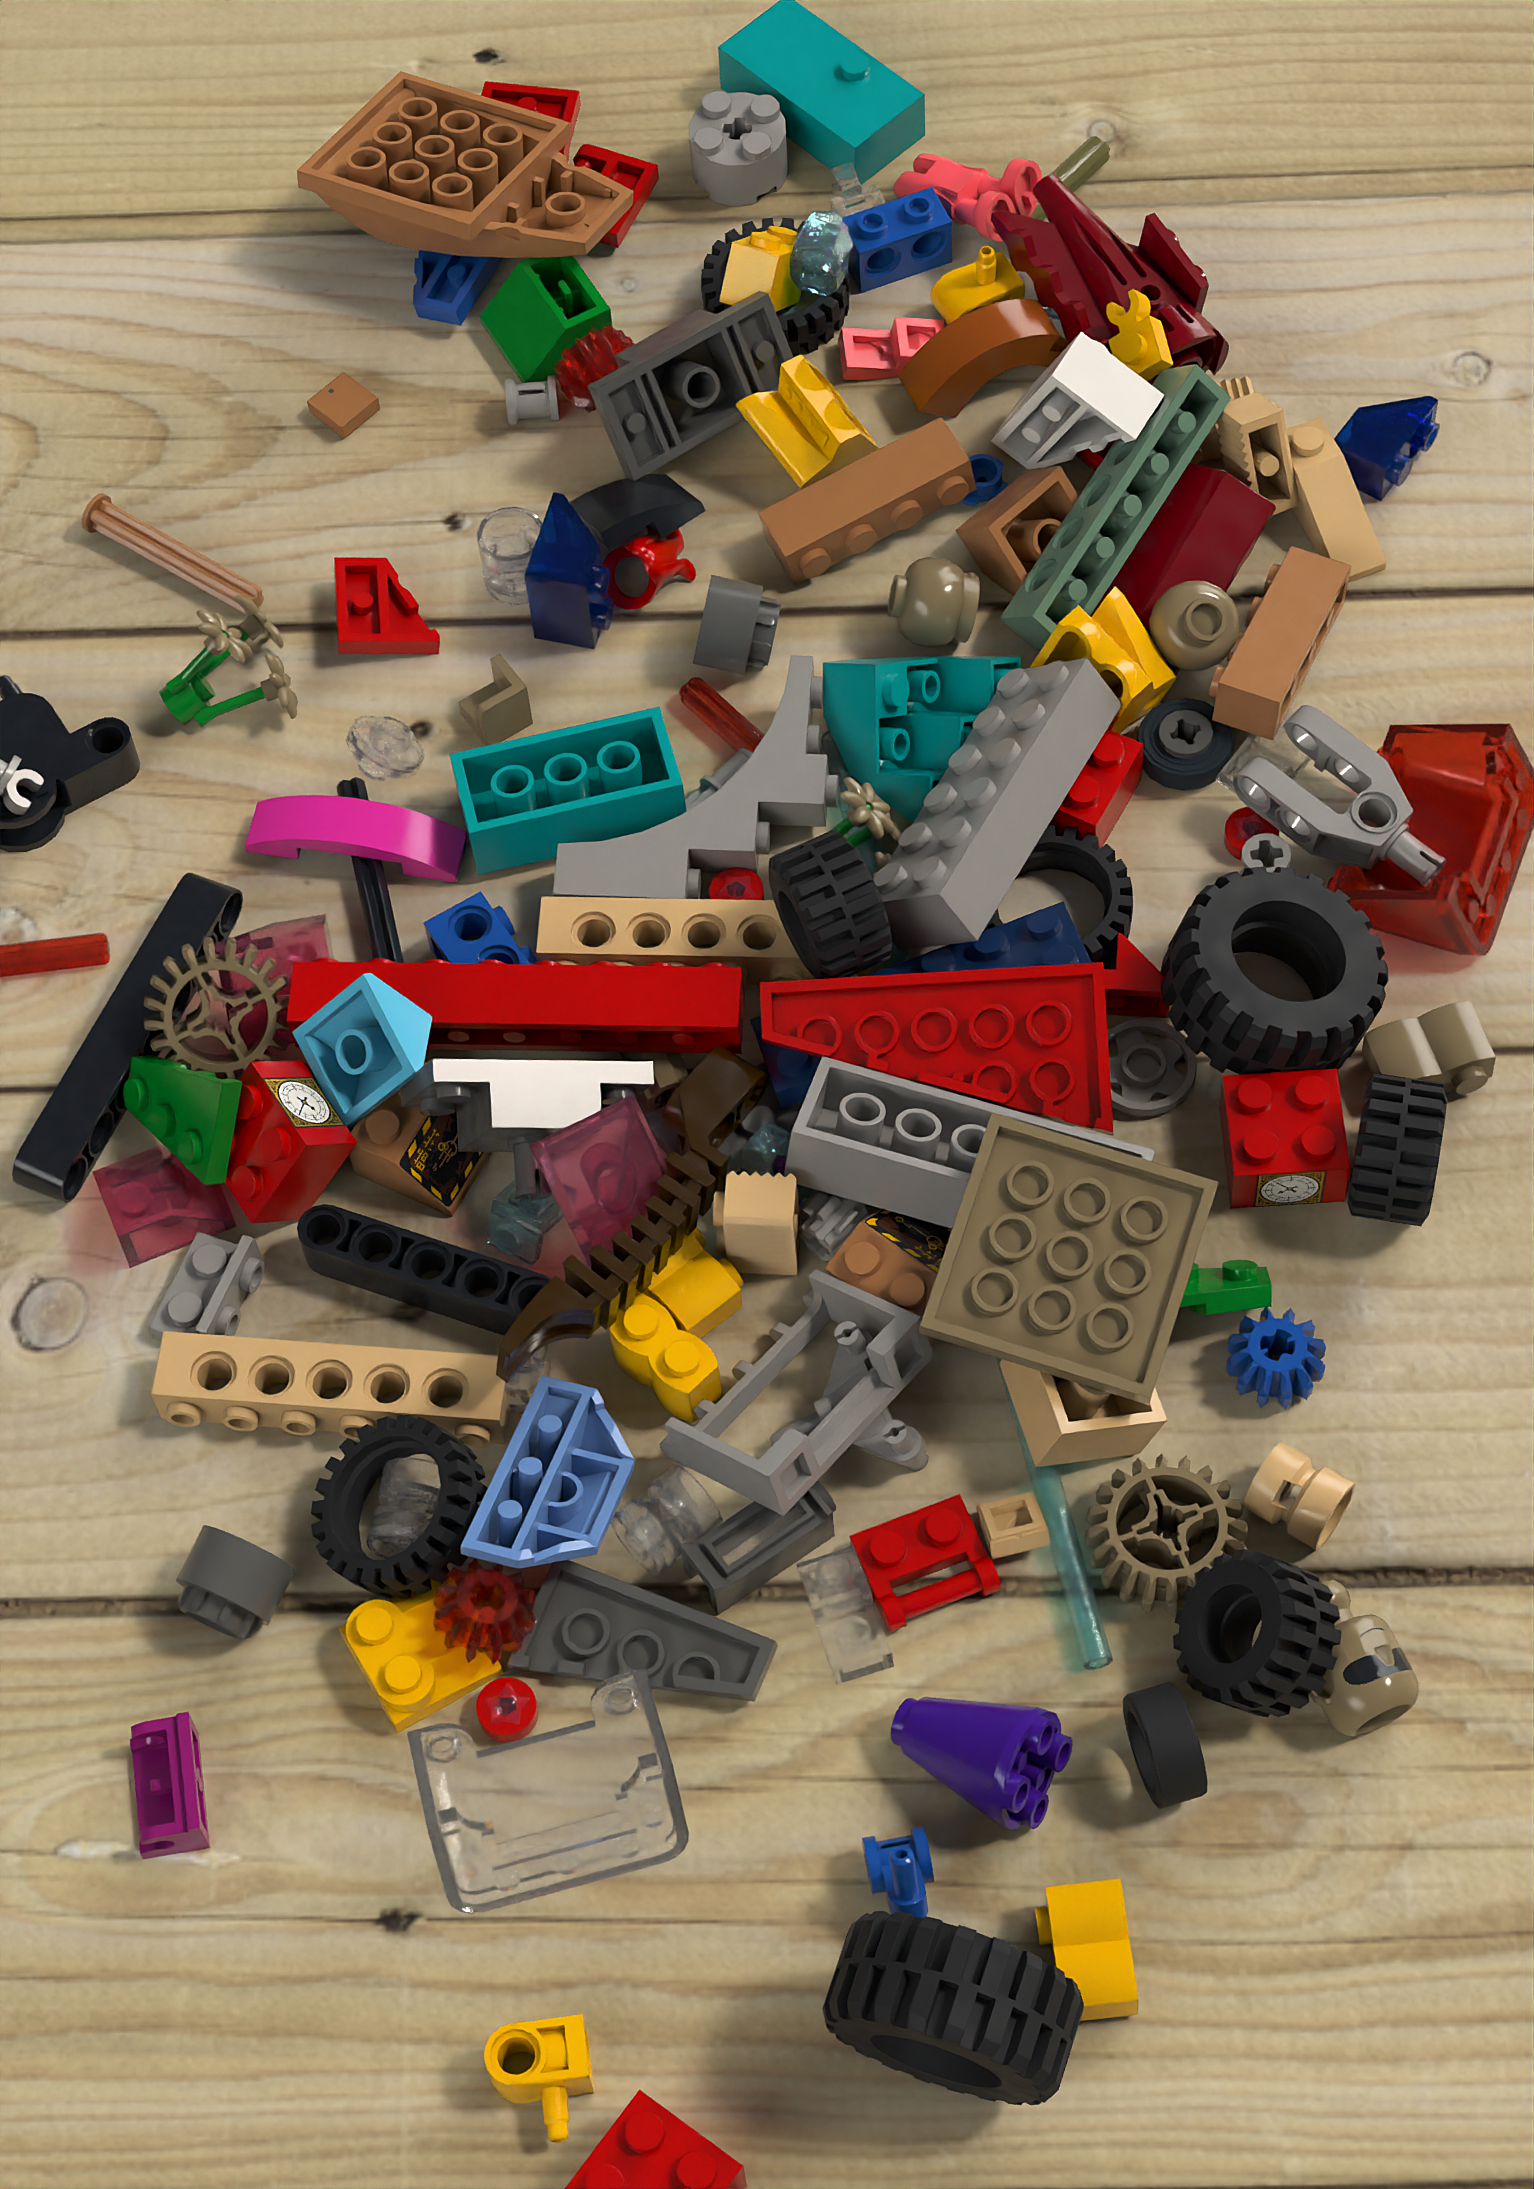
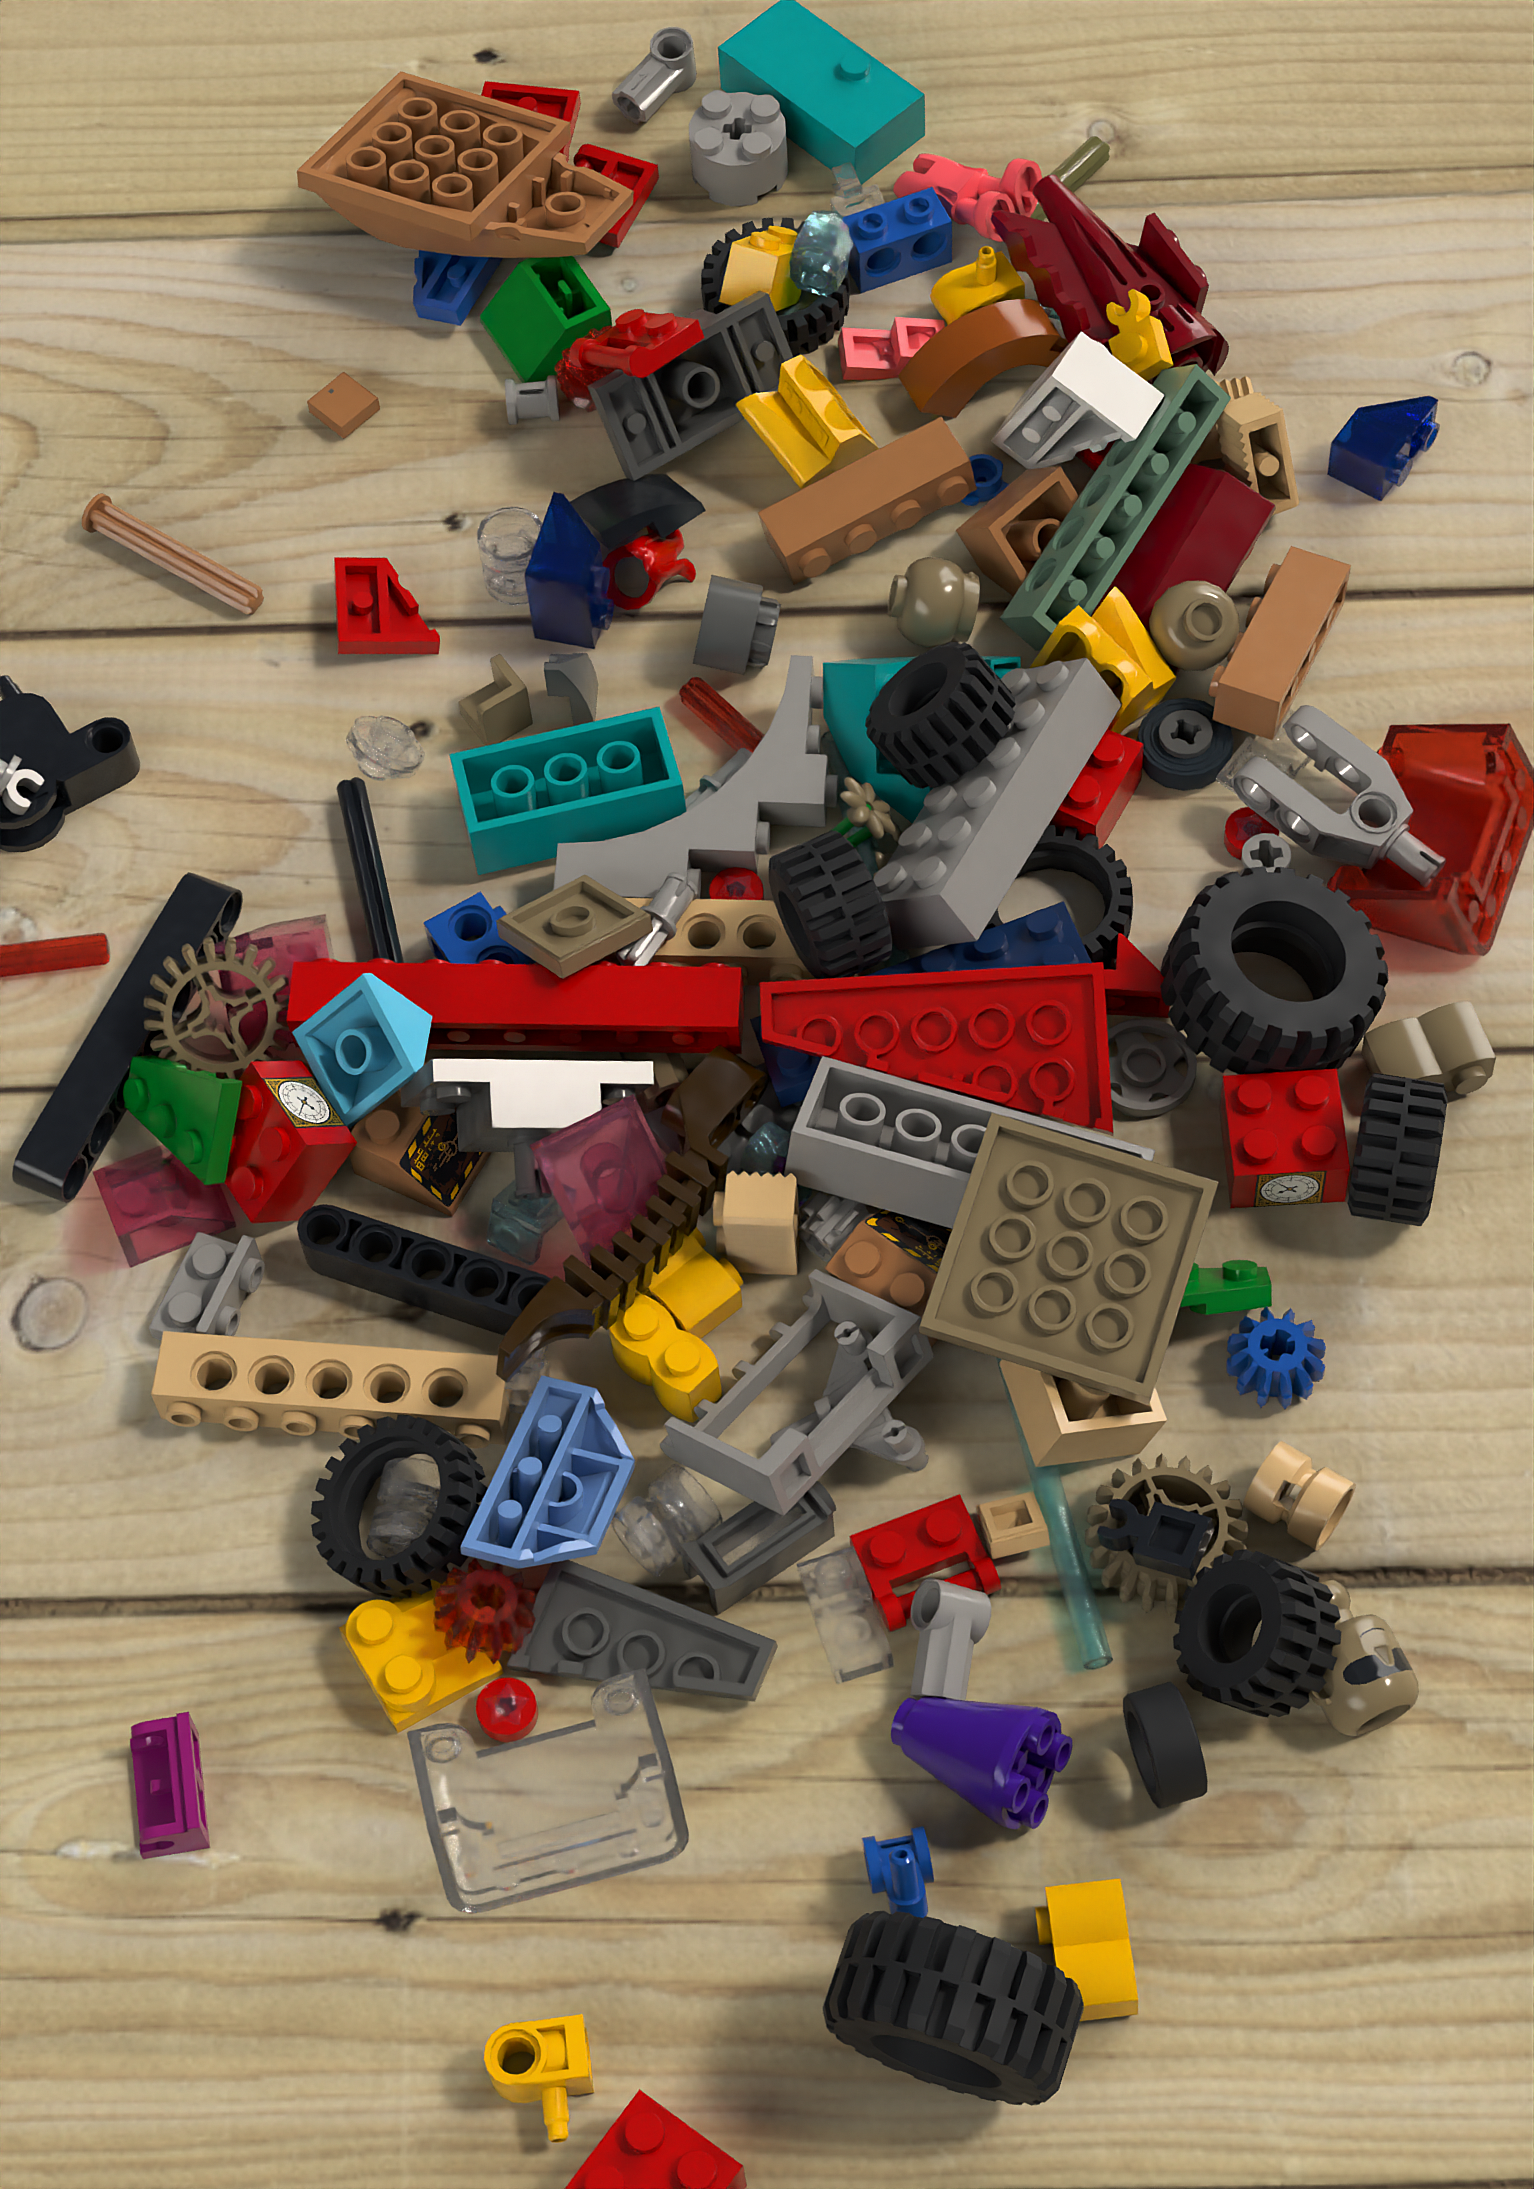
plant [159,595,298,727] -> none
dark grey piece [176,1525,296,1640] -> none
dark pink slope [245,795,468,882] -> none
tan slope [1286,417,1386,583] -> none
none -> dark tan tile [496,875,653,979]
none -> dark grey slope [544,653,598,726]
none -> red plate [569,309,705,378]
none -> light grey piece [612,27,697,125]
none -> light grey axle [616,873,698,966]
none -> black tyre [865,642,1016,789]
none -> light grey piece [910,1578,991,1701]
none -> black plate [1097,1499,1214,1581]

